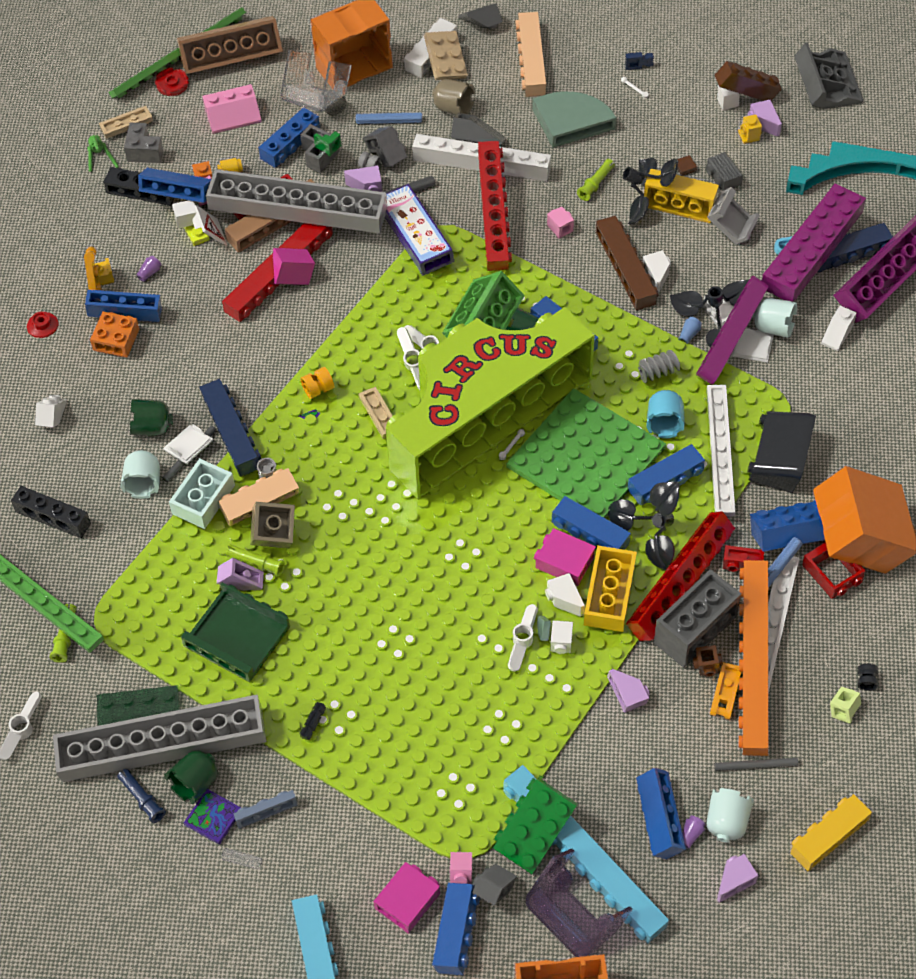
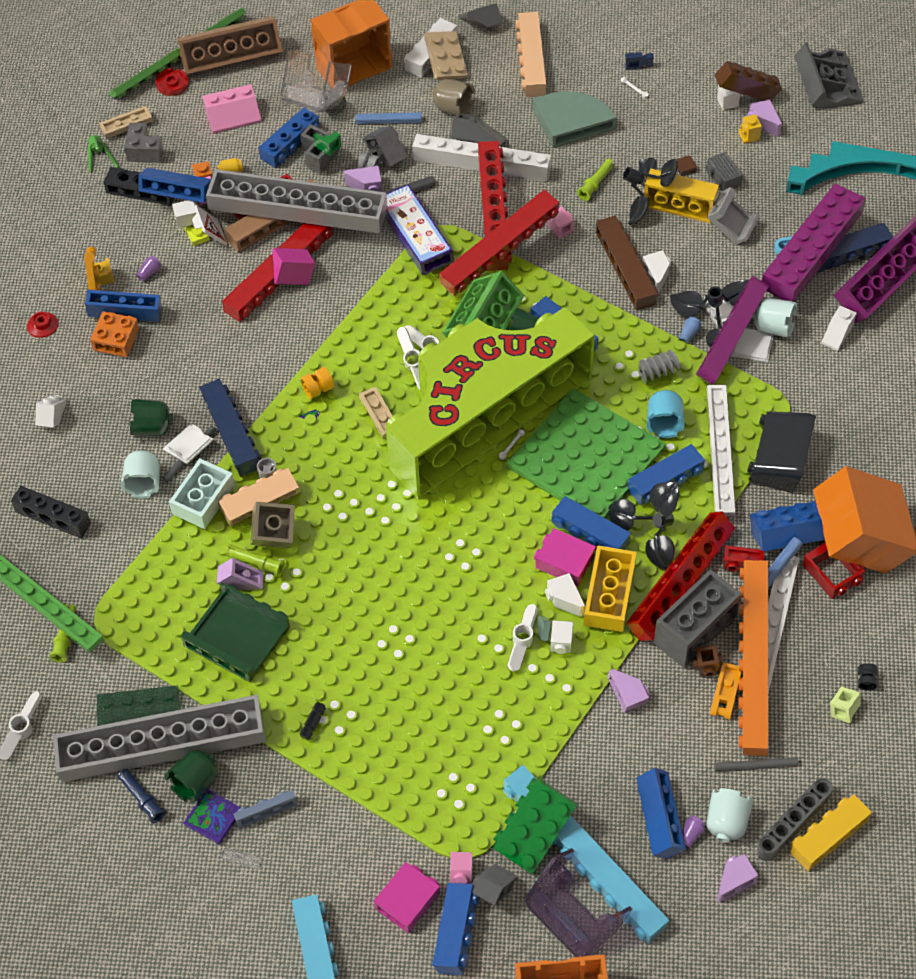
none -> red brick [439,189,559,296]
none -> dark grey beam [757,778,833,861]

